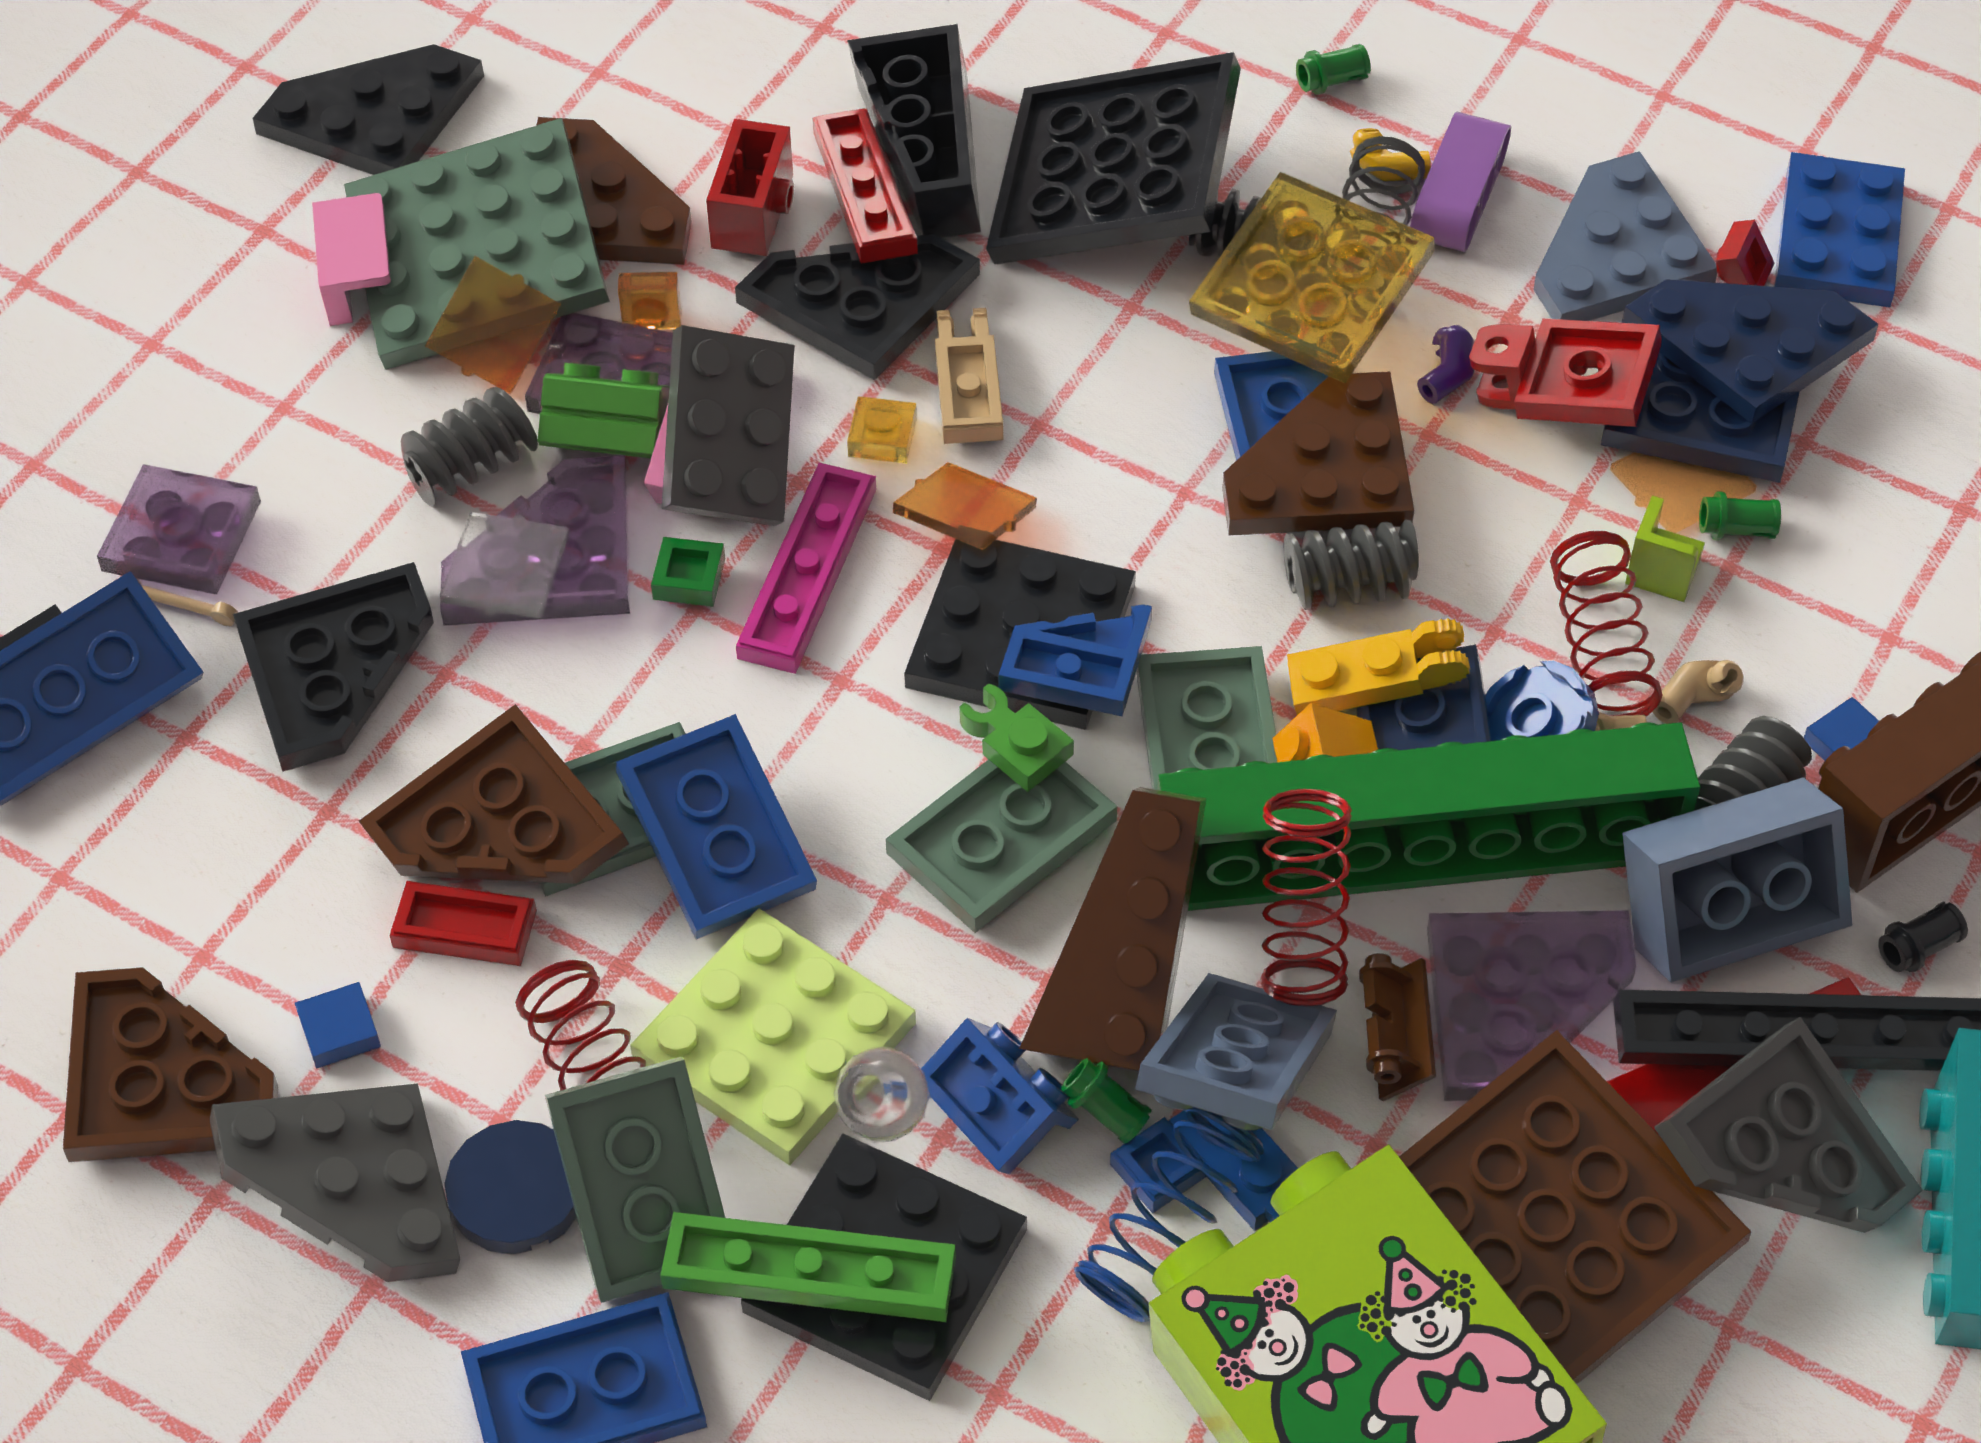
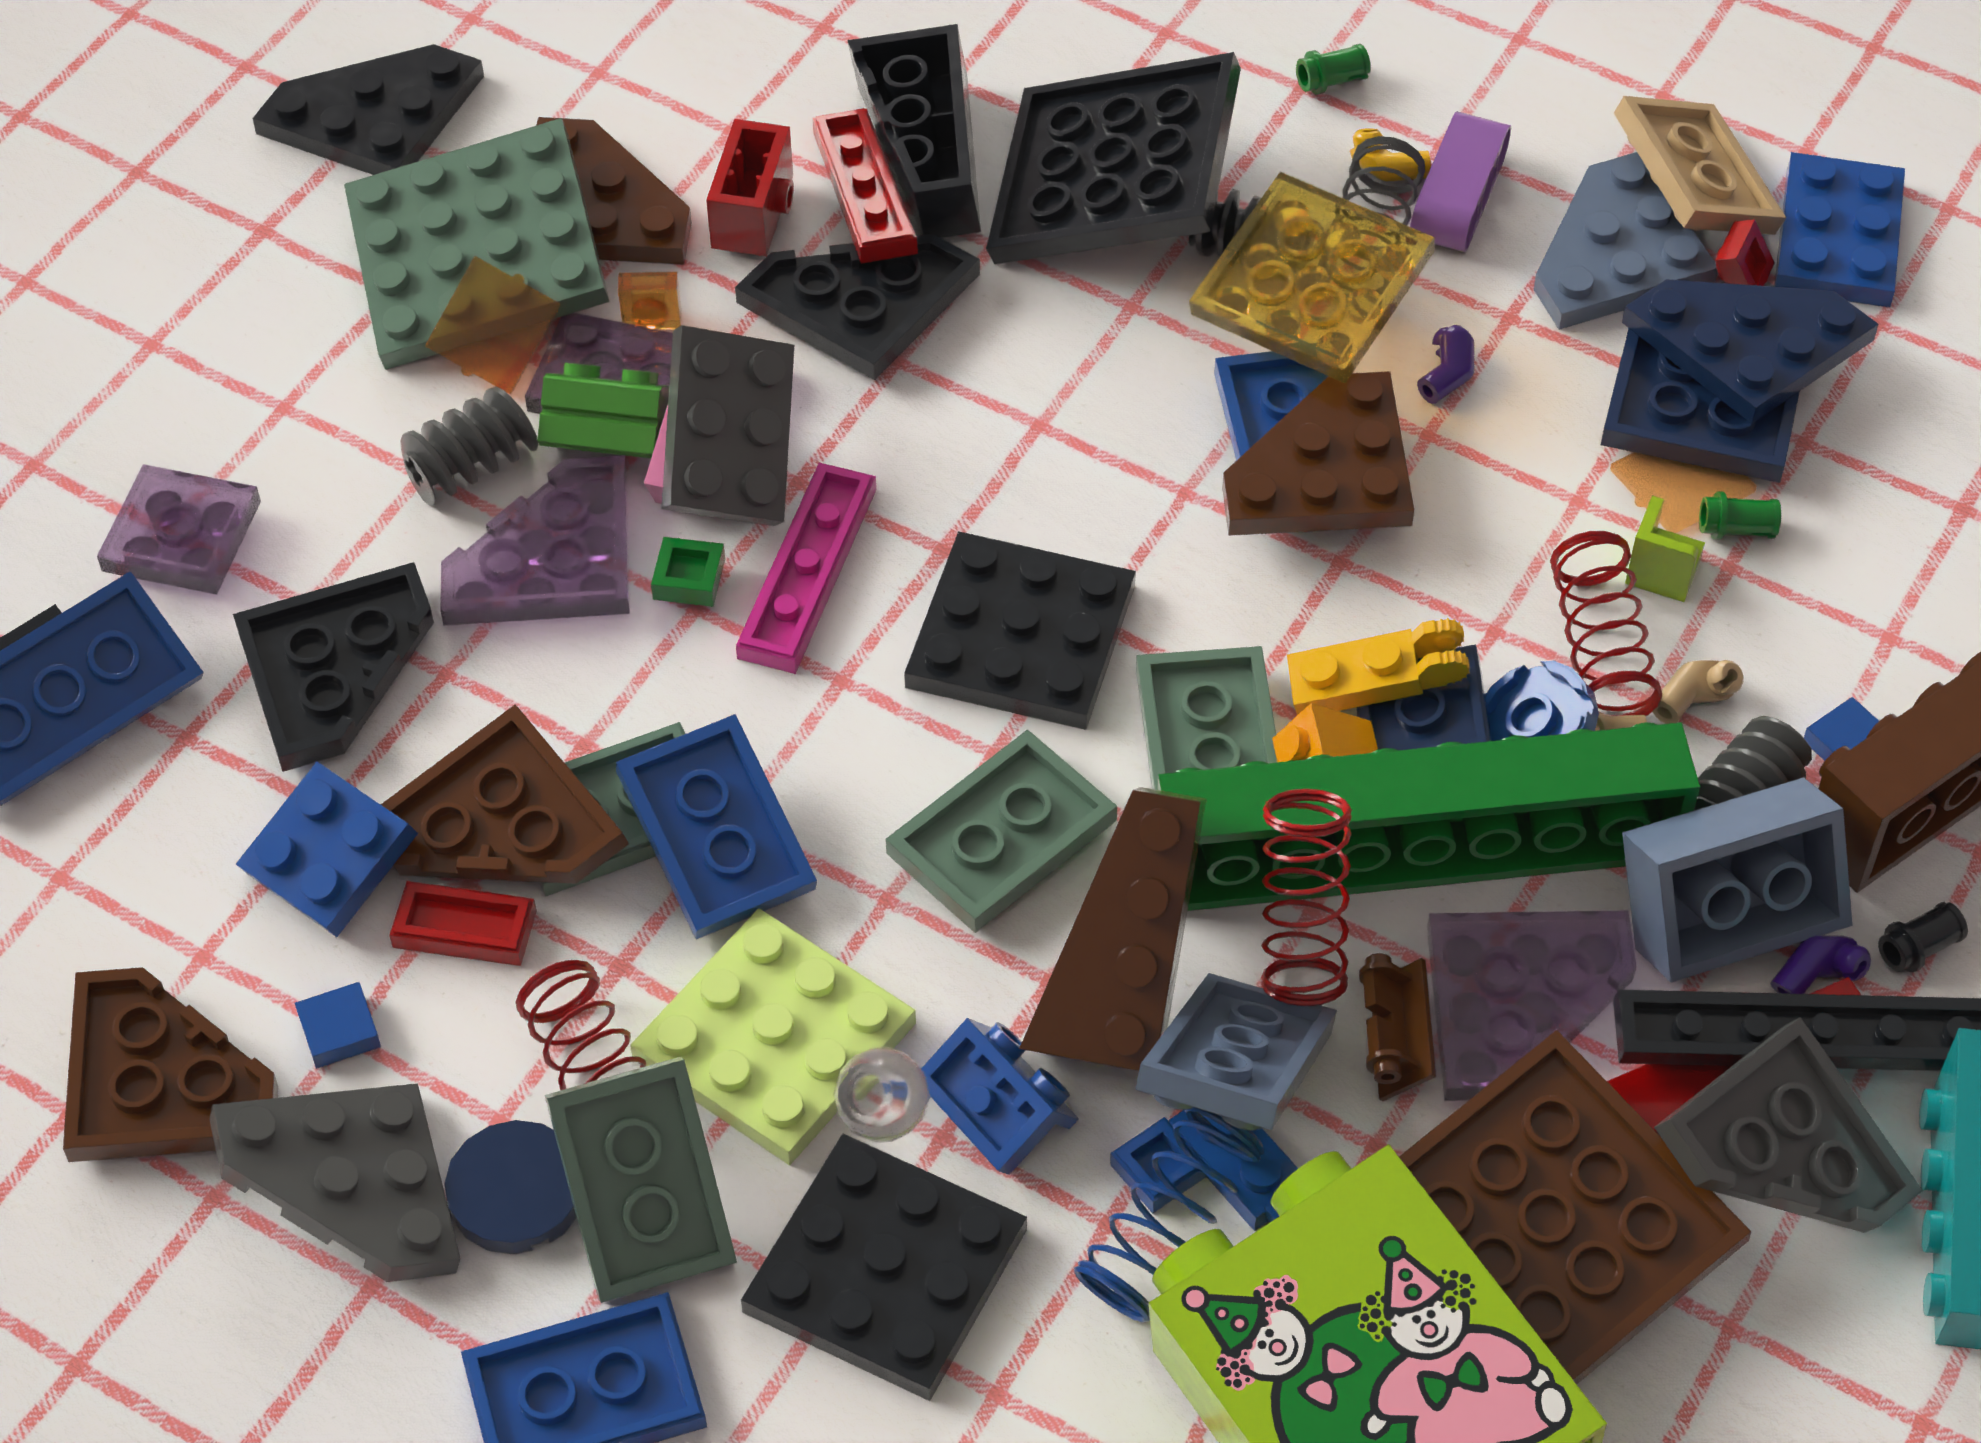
tan hinge [135,577,238,626] -> none
bright pink panel [312,193,391,326] -> none
clear piece [440,512,569,618] -> none
bright green plate [660,1212,956,1322] -> none
clear yellow plate [847,396,917,464] -> none
clear orange piece [893,462,1037,550] -> none
tan hinge [935,308,1003,444] -> none
bright green plate [959,684,1074,792] -> none
blue wing [998,604,1152,717] -> none
green pin [1061,1058,1152,1144] -> none
dark grey piece [1283,519,1419,610] -> none
red plate [1469,318,1662,427] -> none
none -> blue plate [236,762,418,938]
none -> tan plate [1614,96,1786,235]
none -> dark purple arm [1770,935,1871,994]

